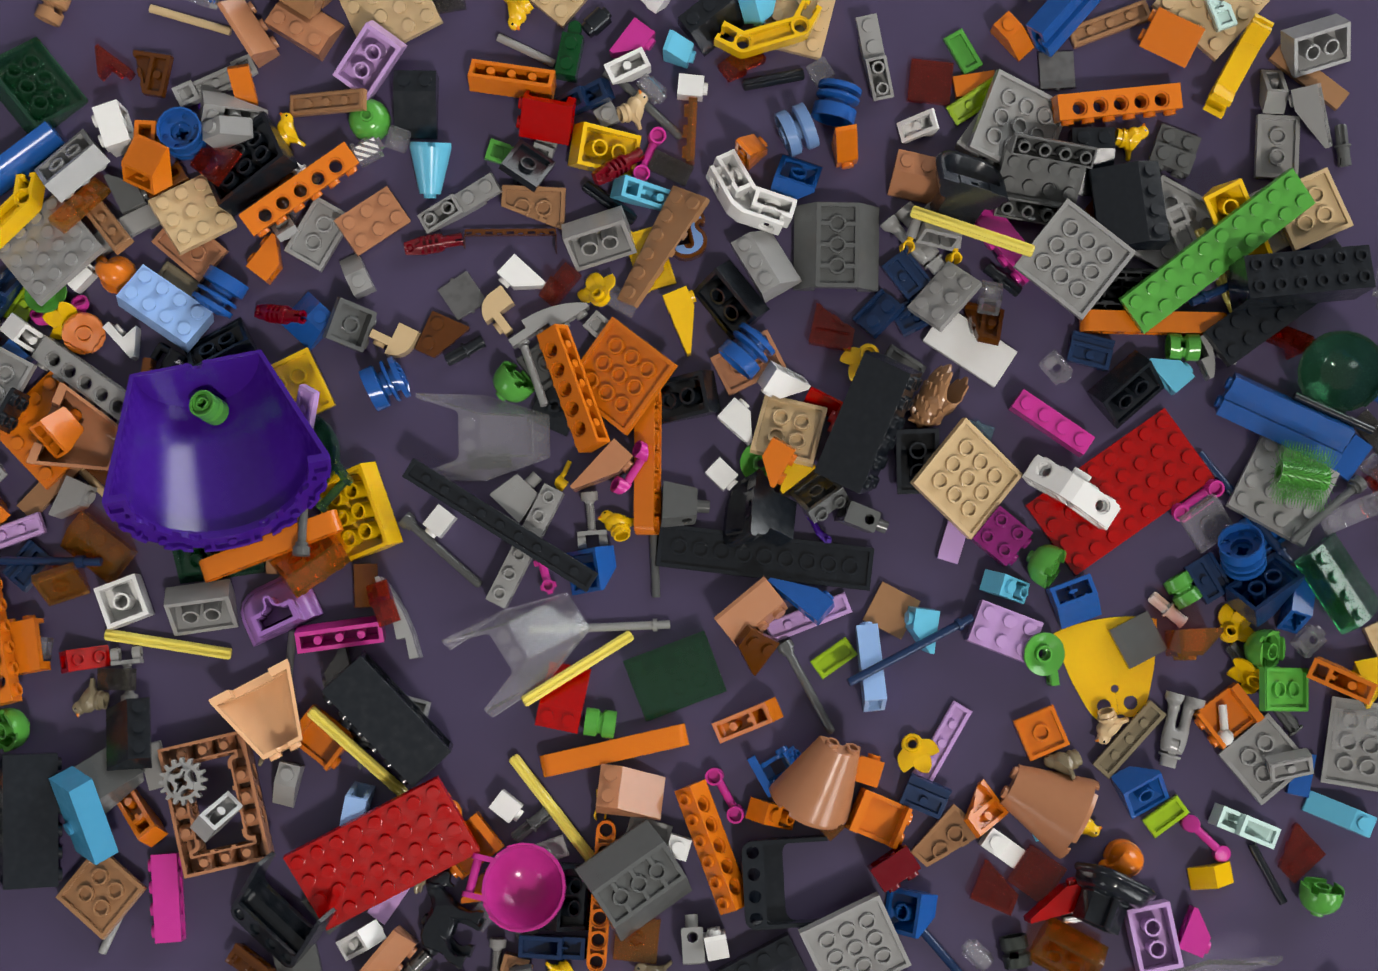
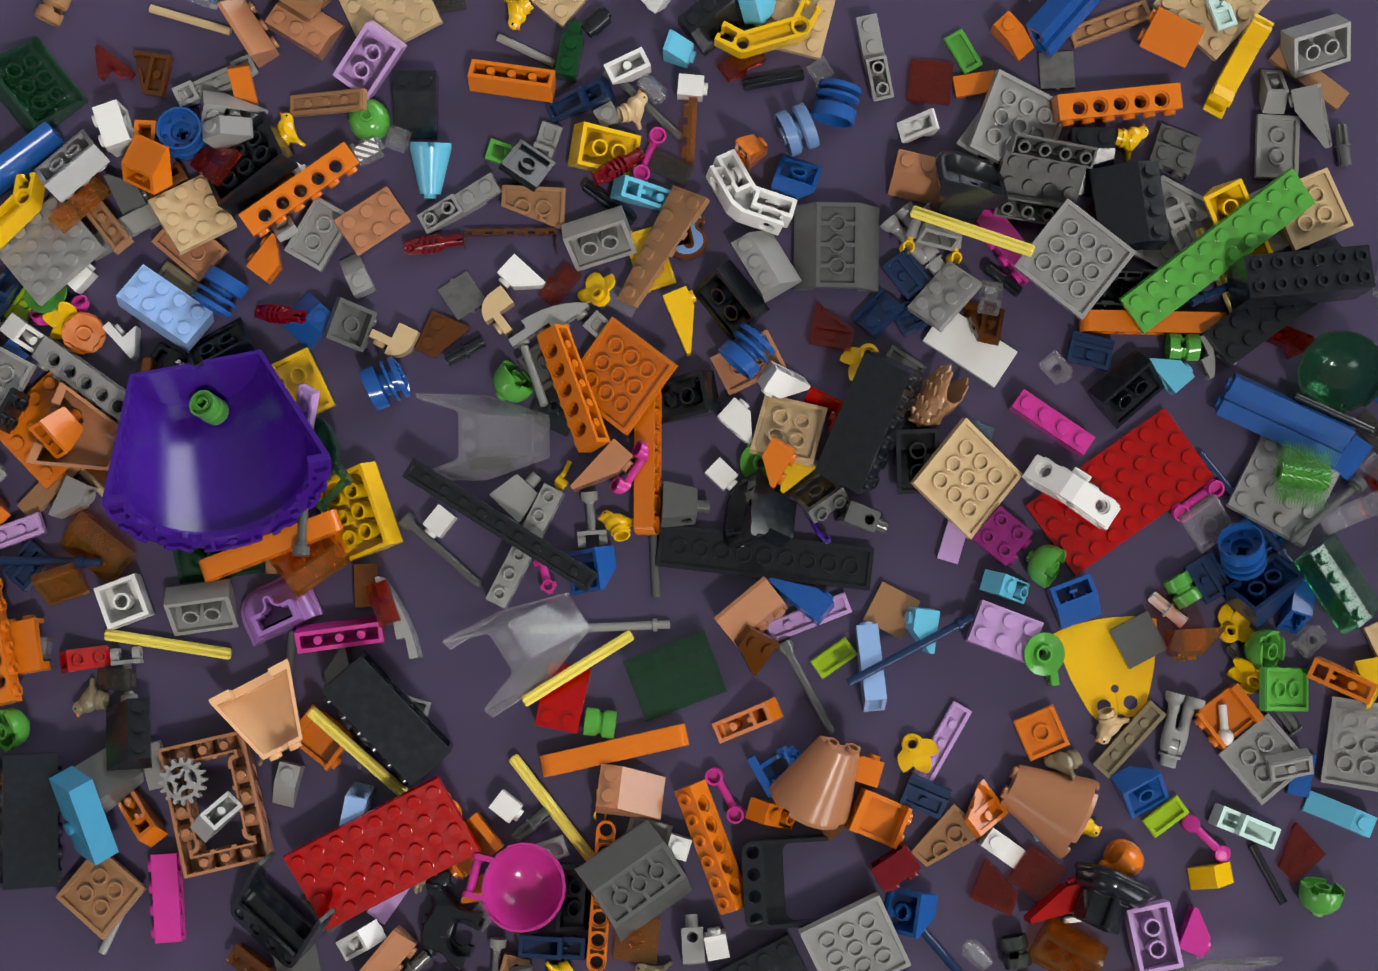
orange piece [94,255,136,294] -> none
red panel [516,90,577,146] -> none
dark pink slope [609,17,656,59] -> none
orange slope [831,124,858,169] -> none
lime tile [945,77,993,126] -> none

